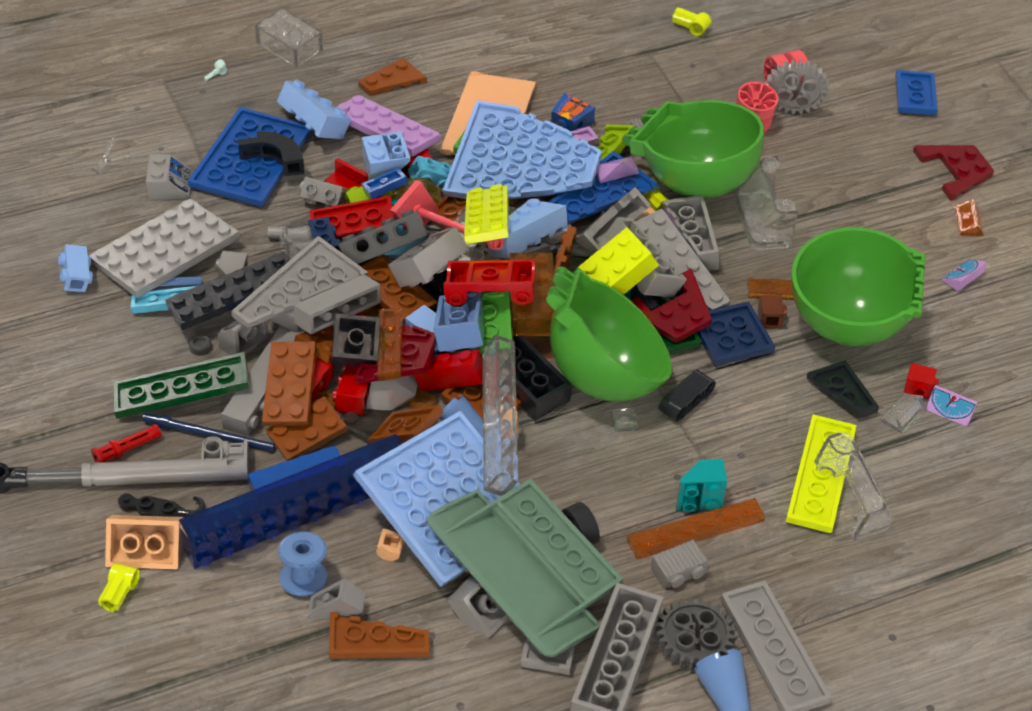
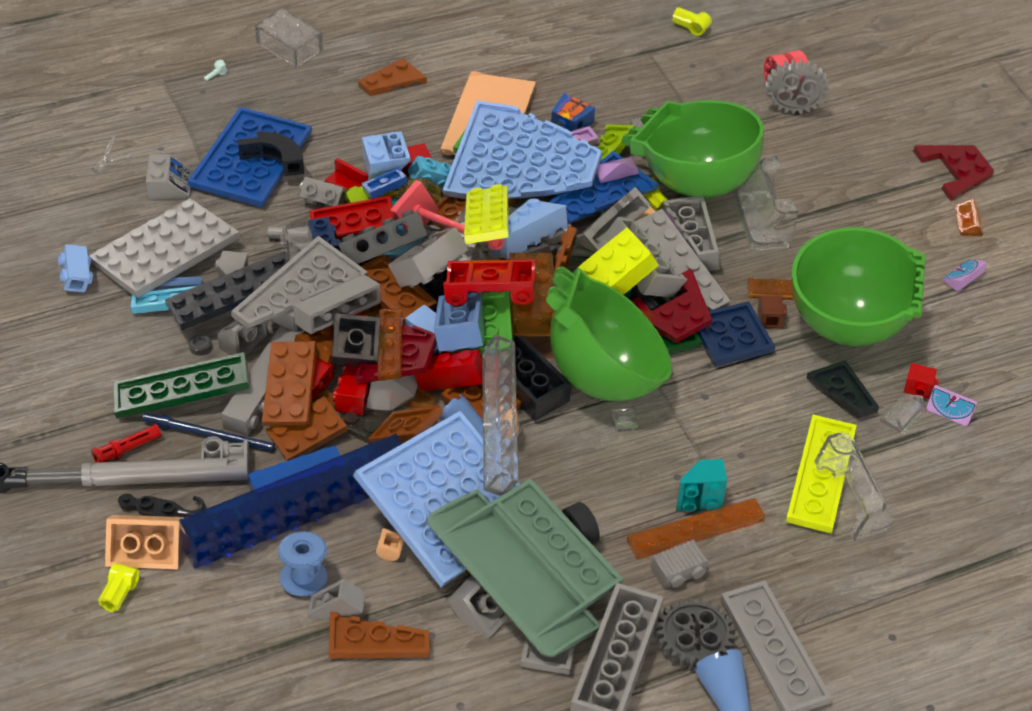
light blue wedge [277,80,352,139] -> none
lavender plate [337,95,441,157] -> none
black beam [658,369,716,422] -> none
coral wheel [735,82,778,132] -> none
blue plate [895,70,938,115] -> none

